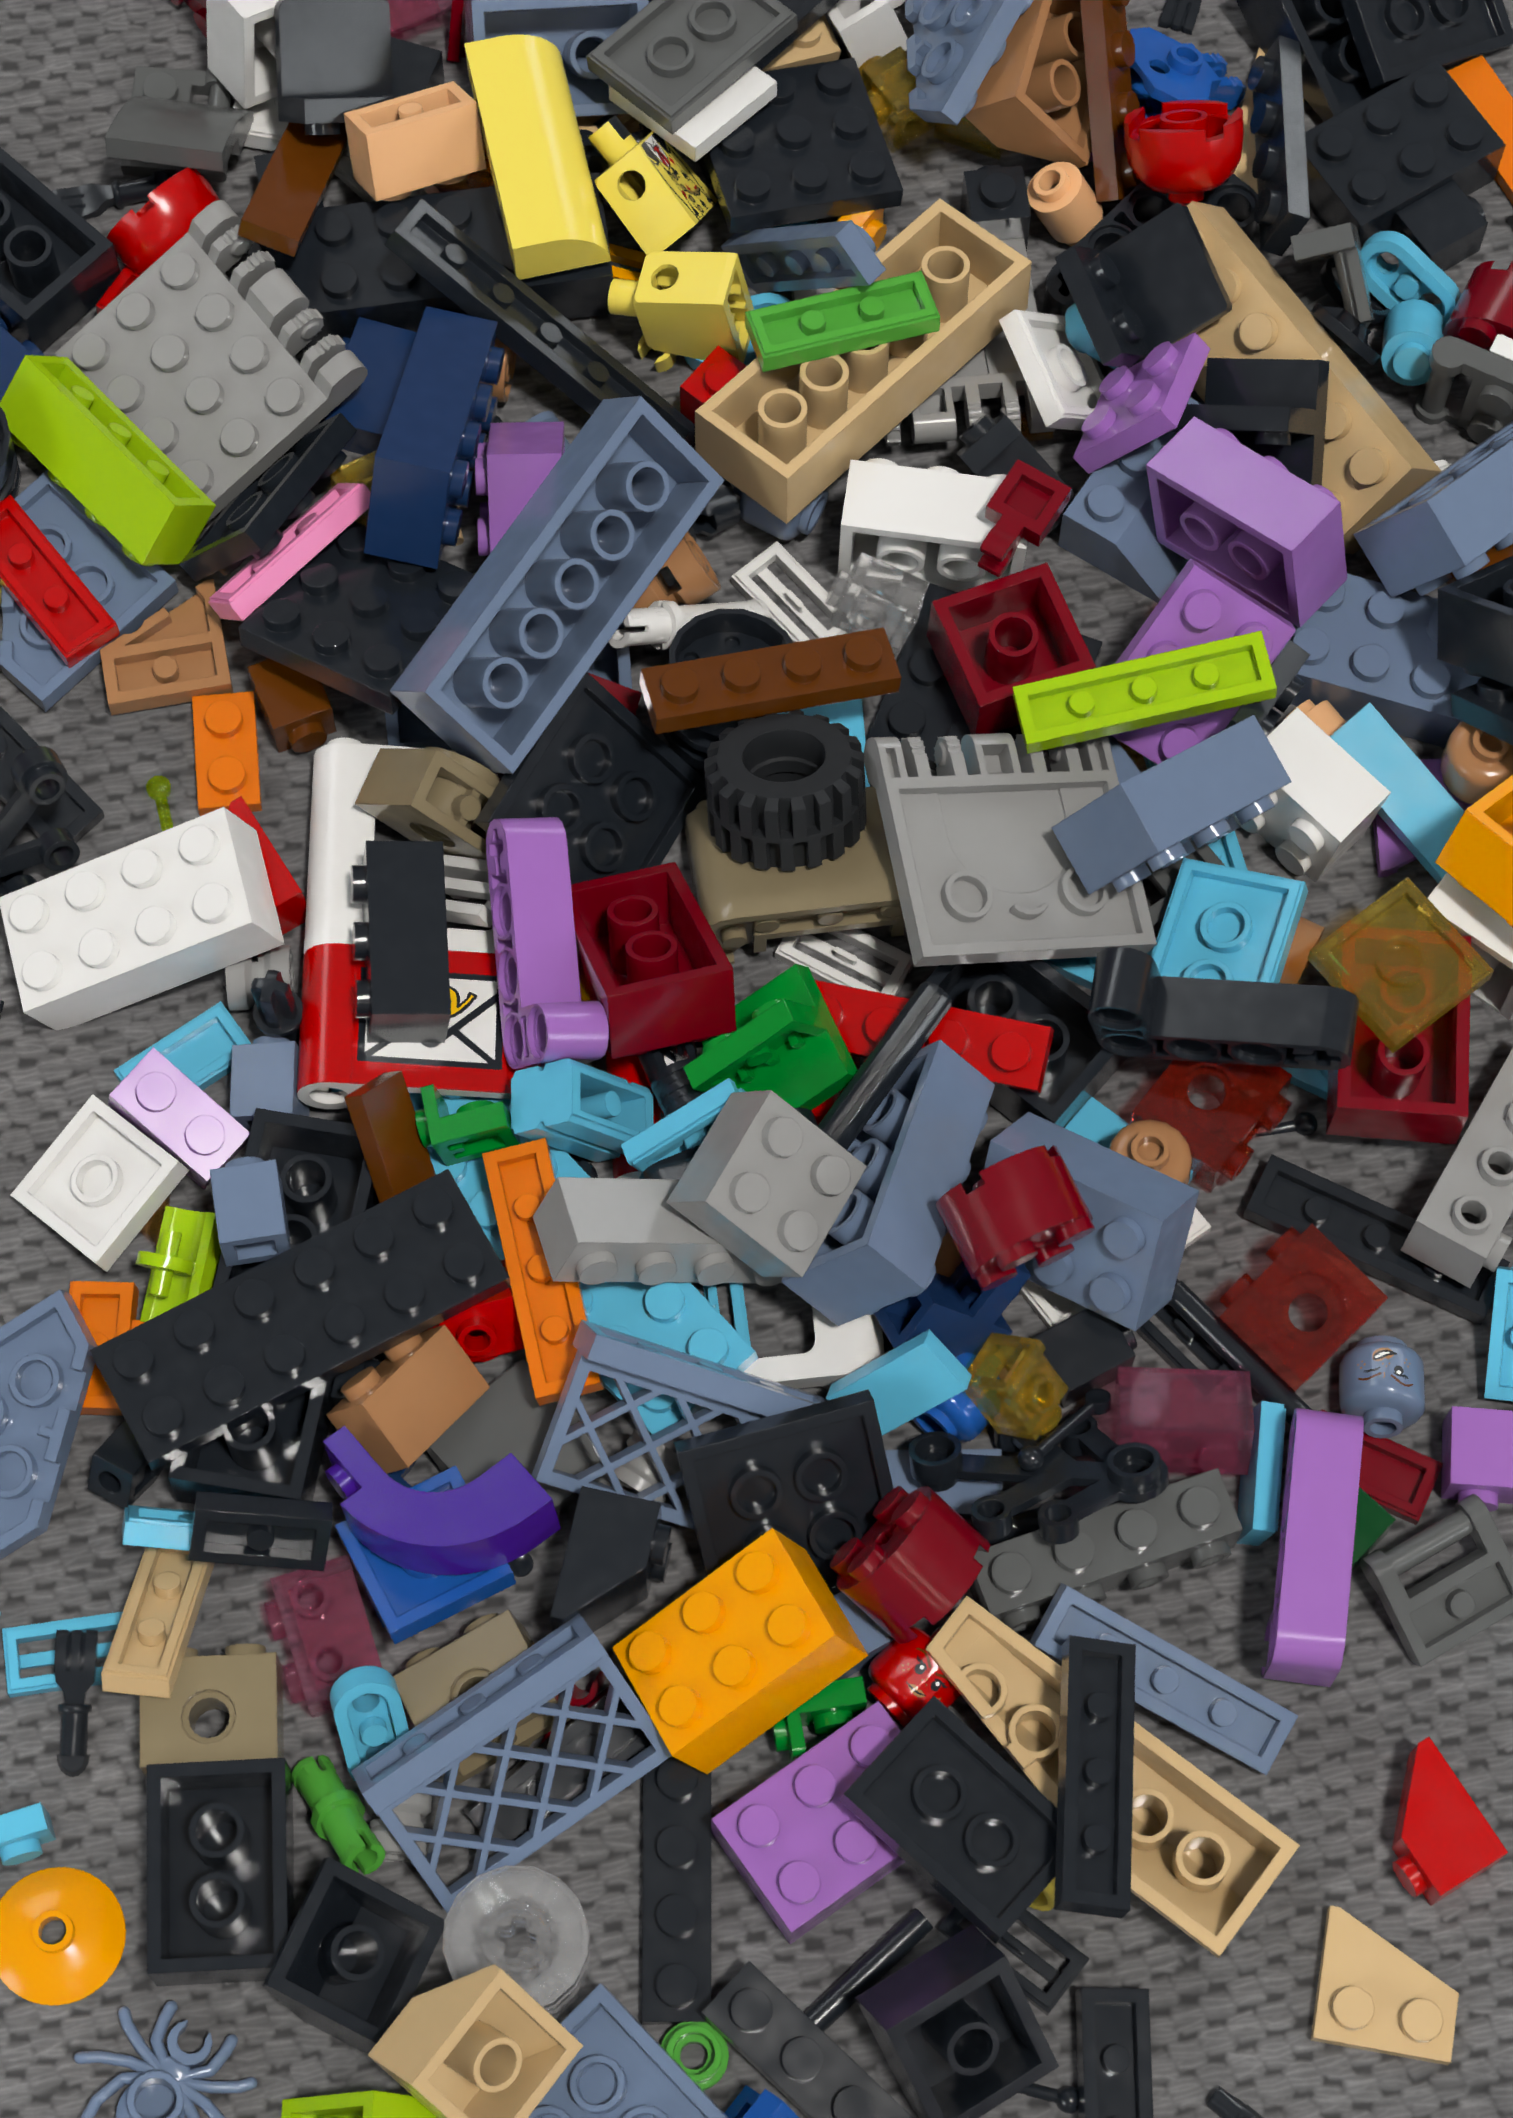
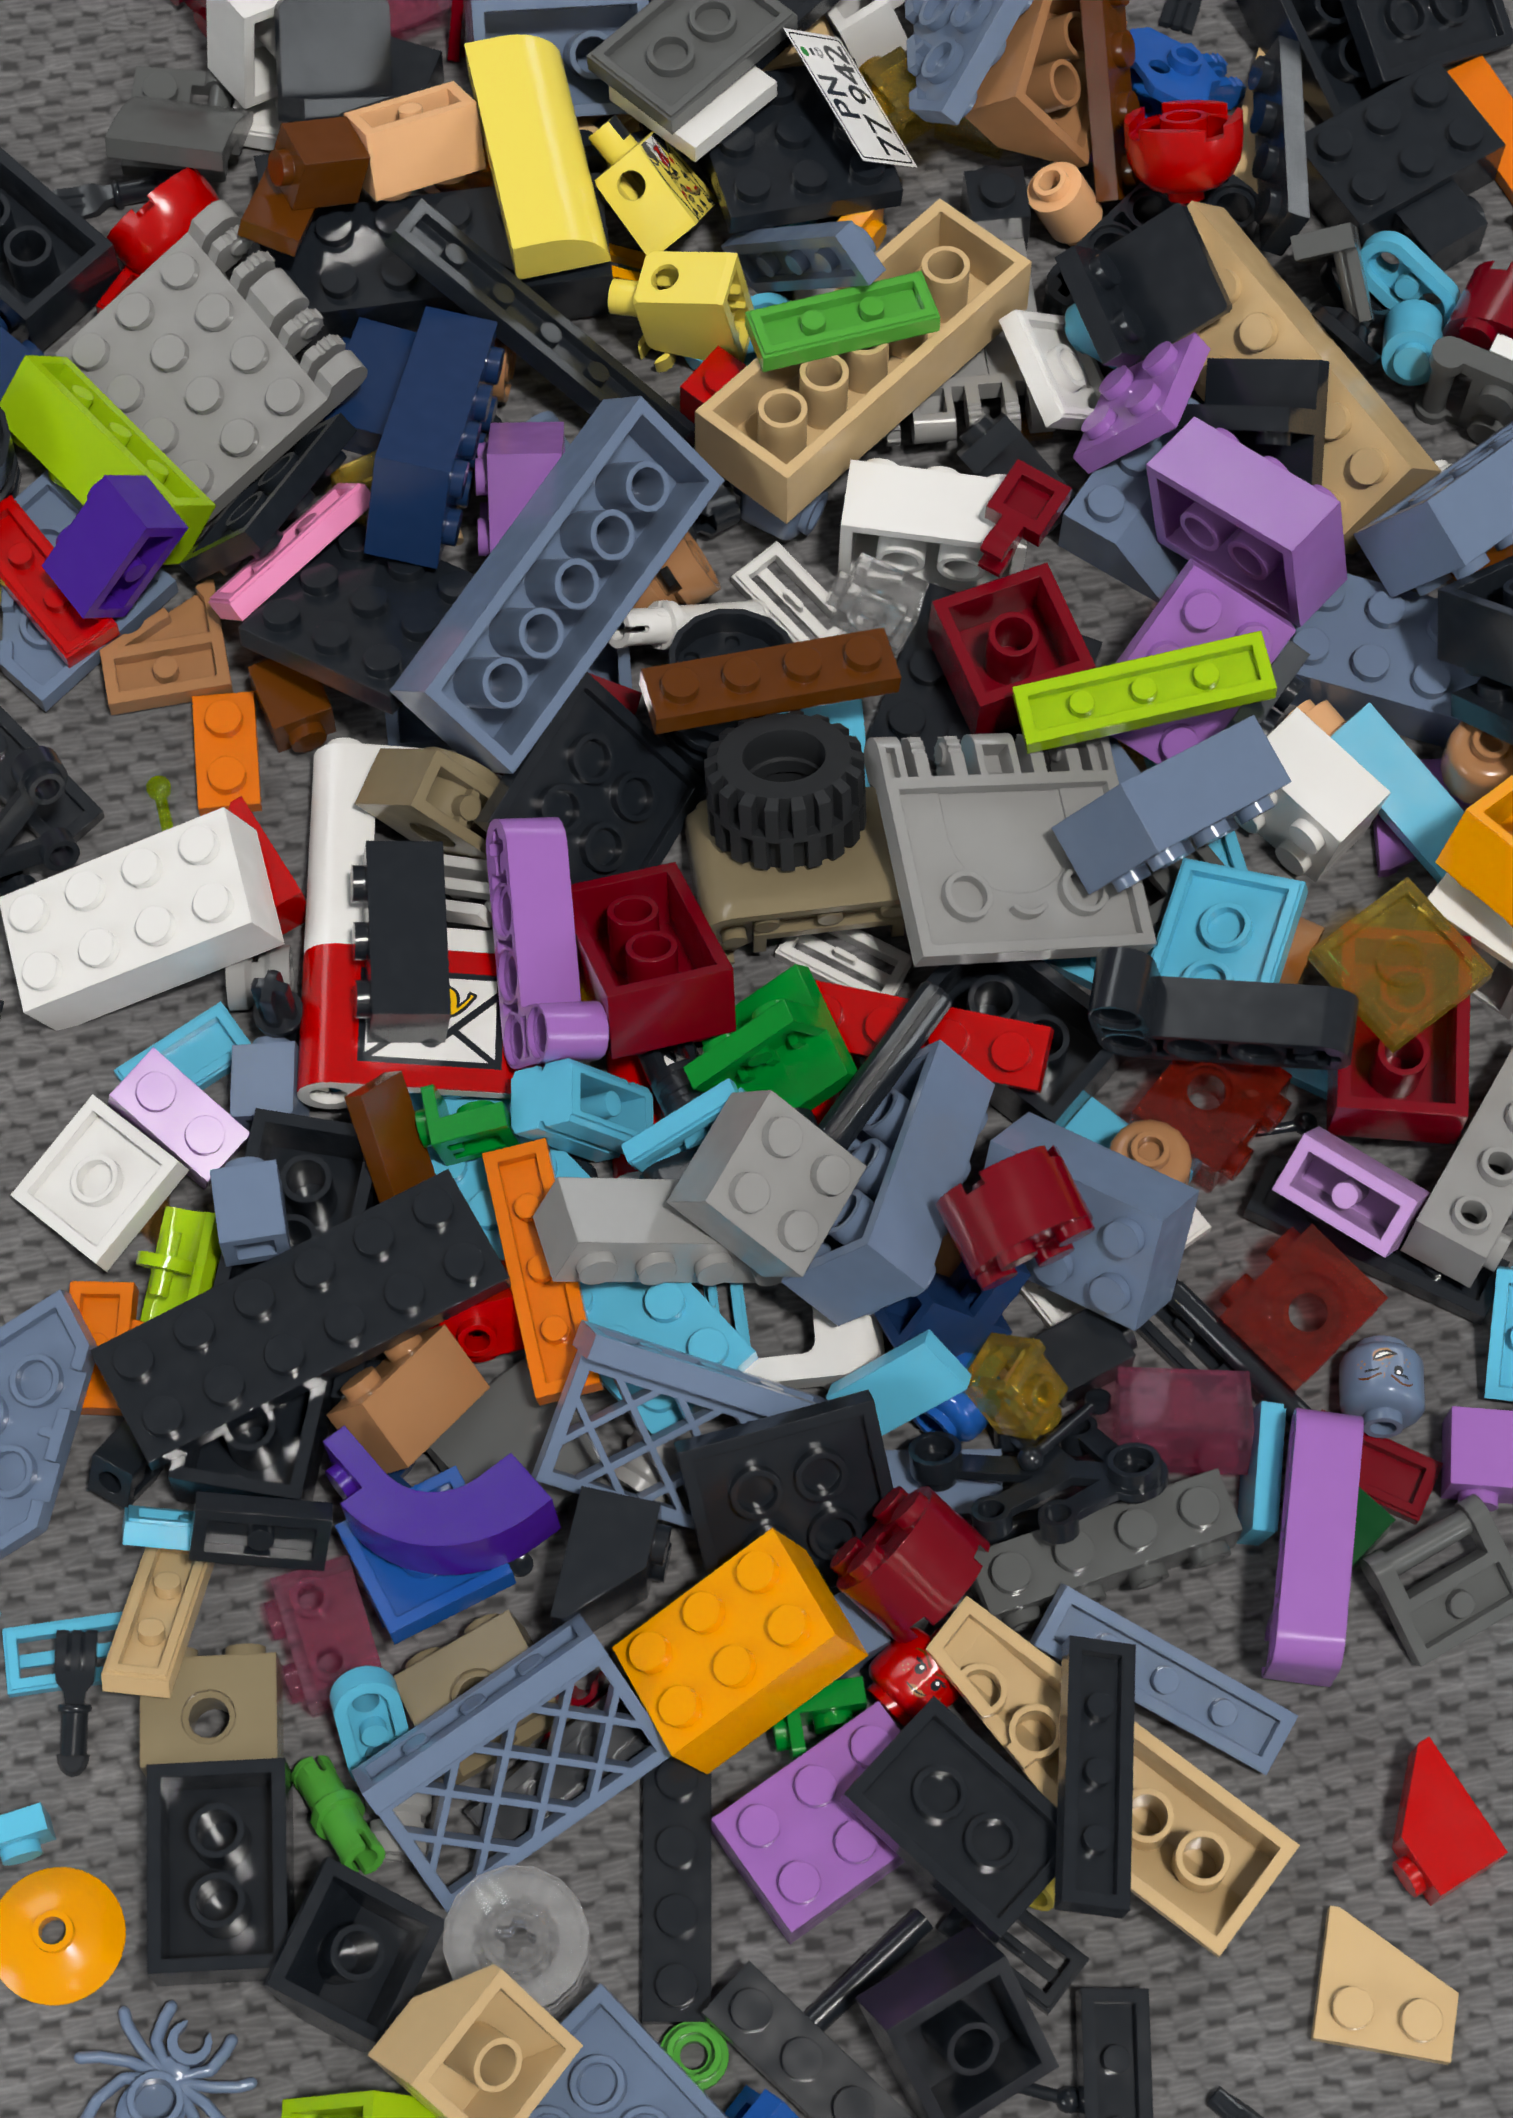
none -> dark purple brick [42,475,188,618]
none -> reddish brown brick [268,116,371,211]
none -> white sticker [783,28,918,168]
none -> lavender brick [1272,1126,1431,1258]

